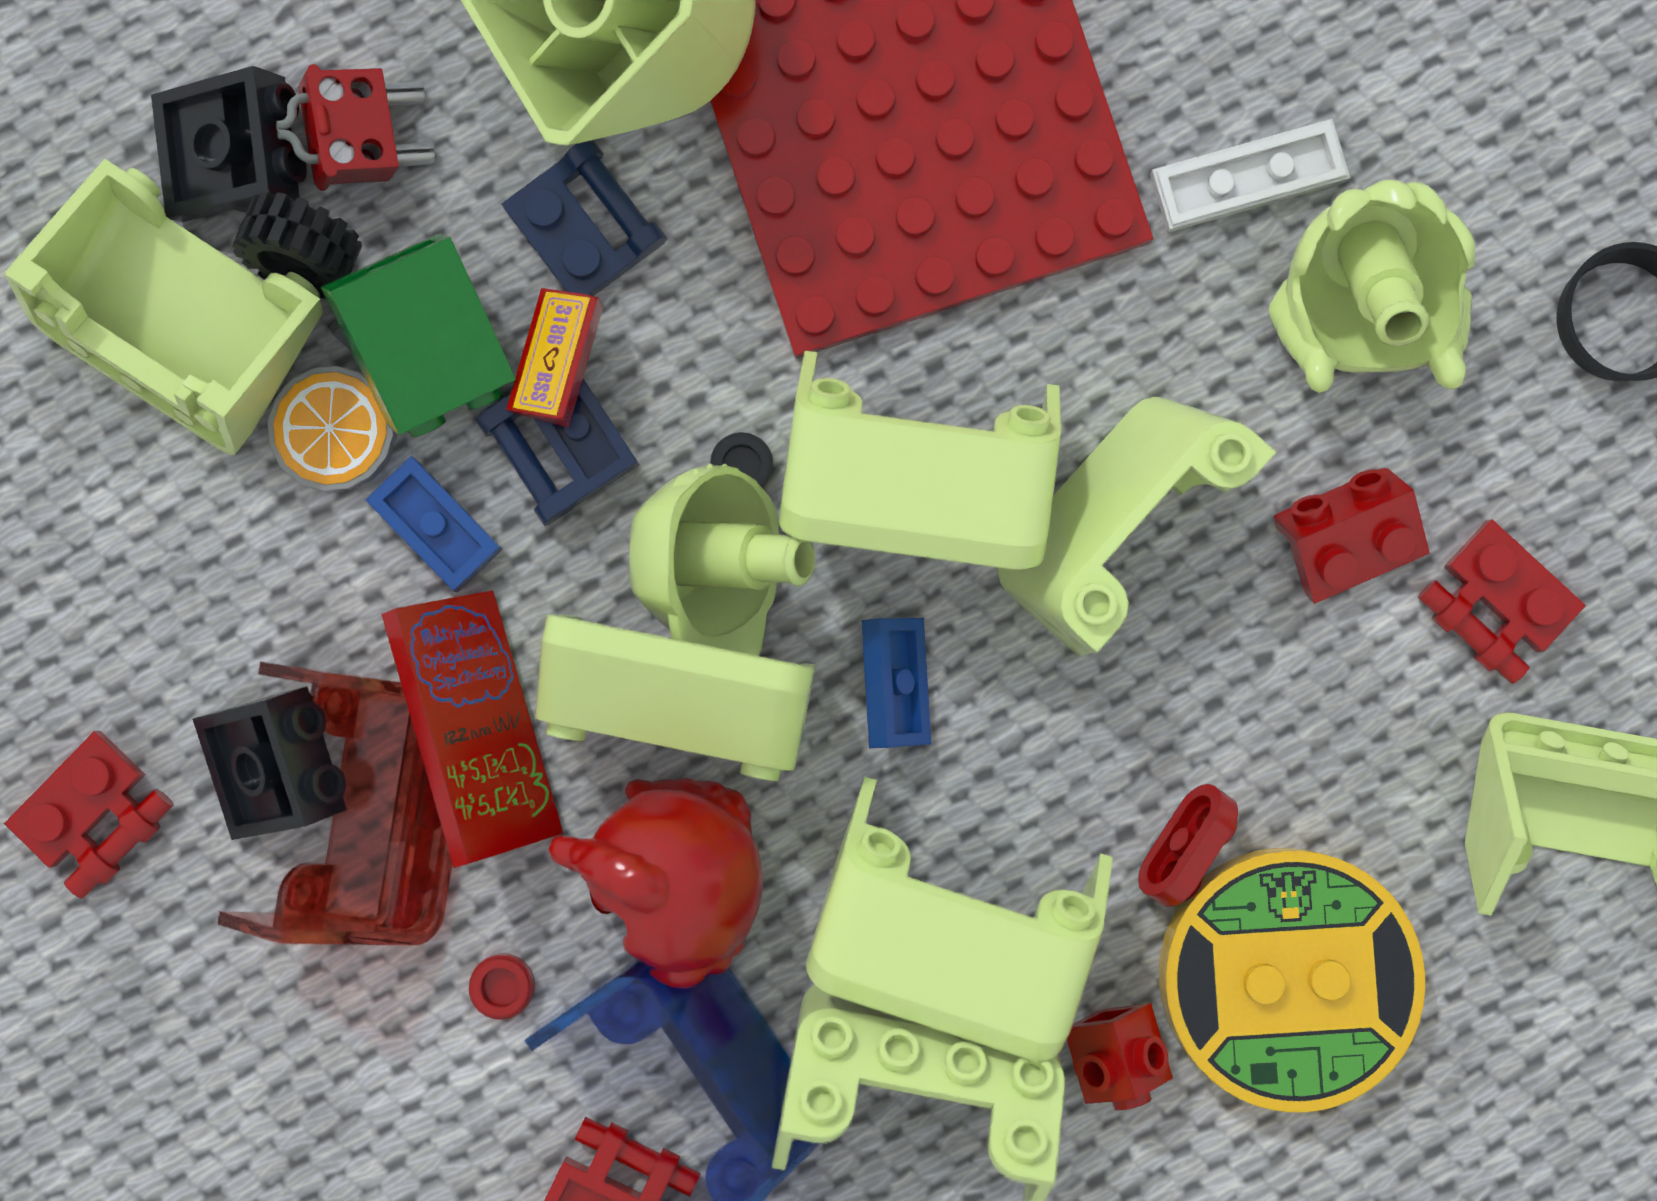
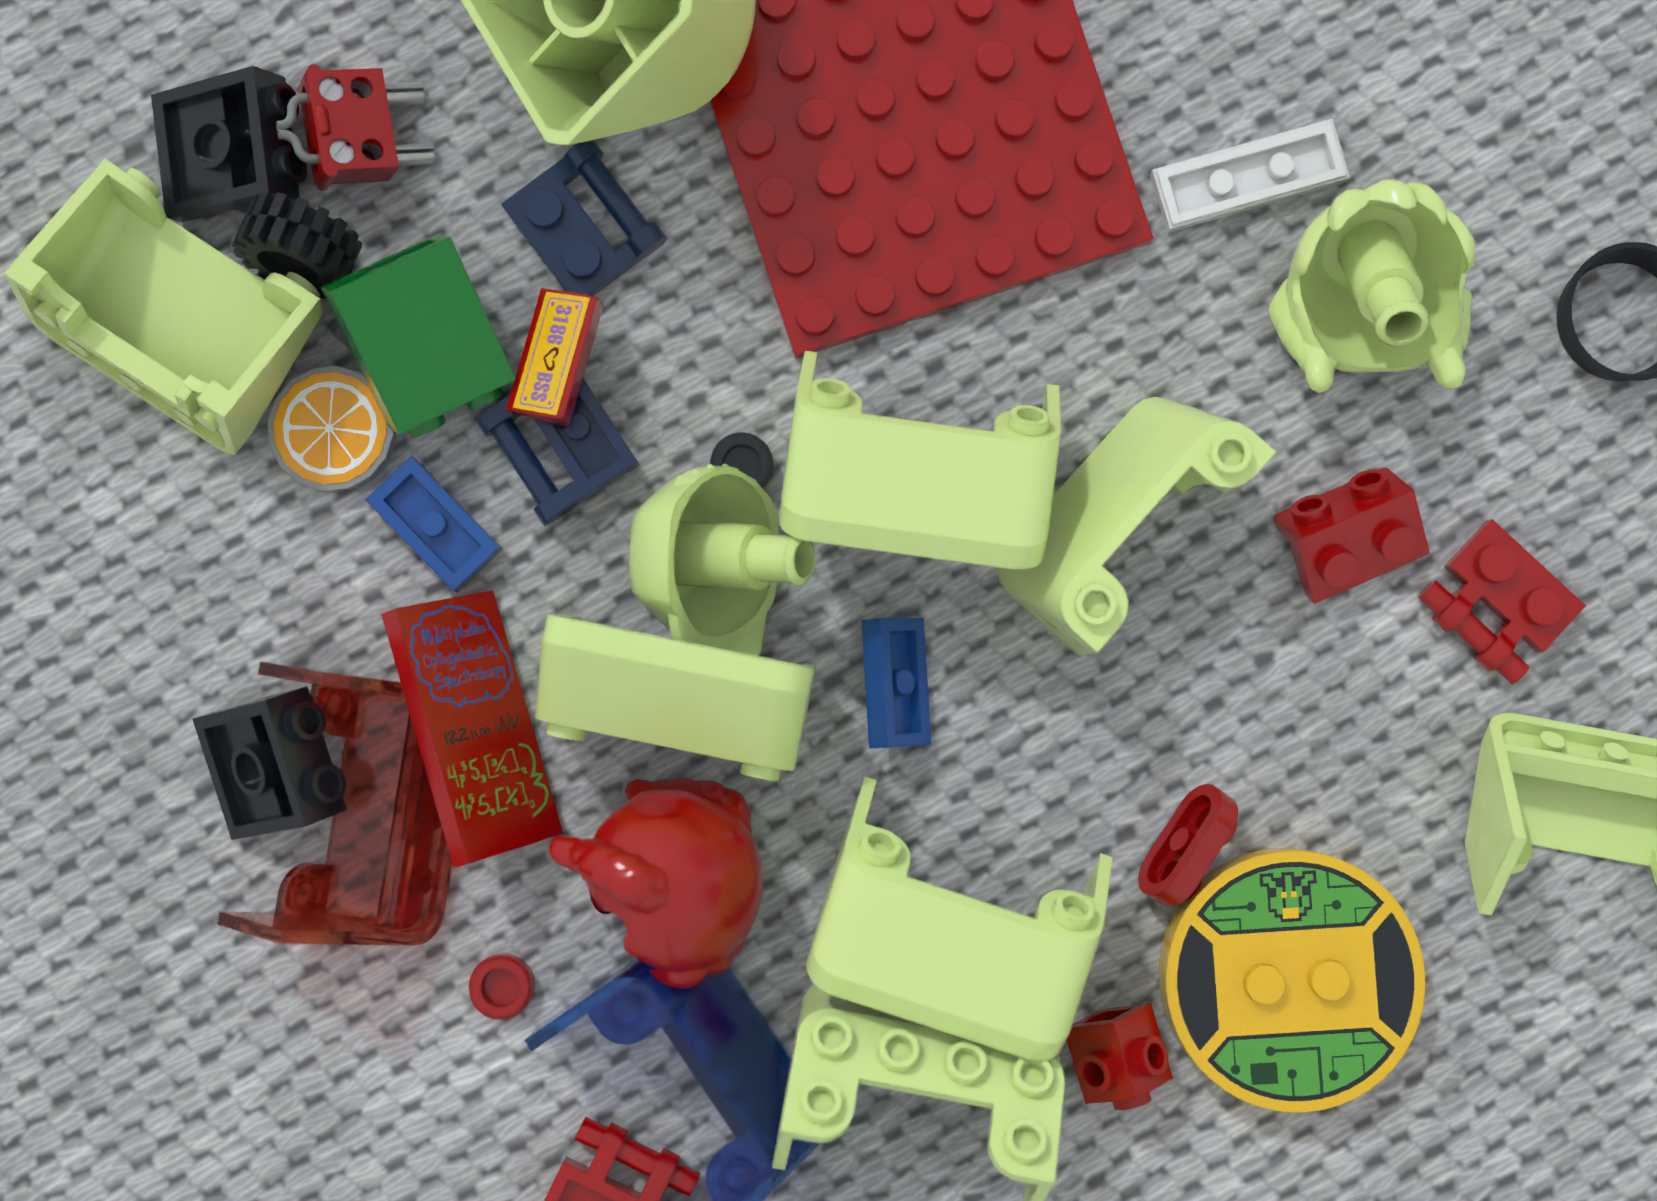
red plate [4,731,174,899] -> none

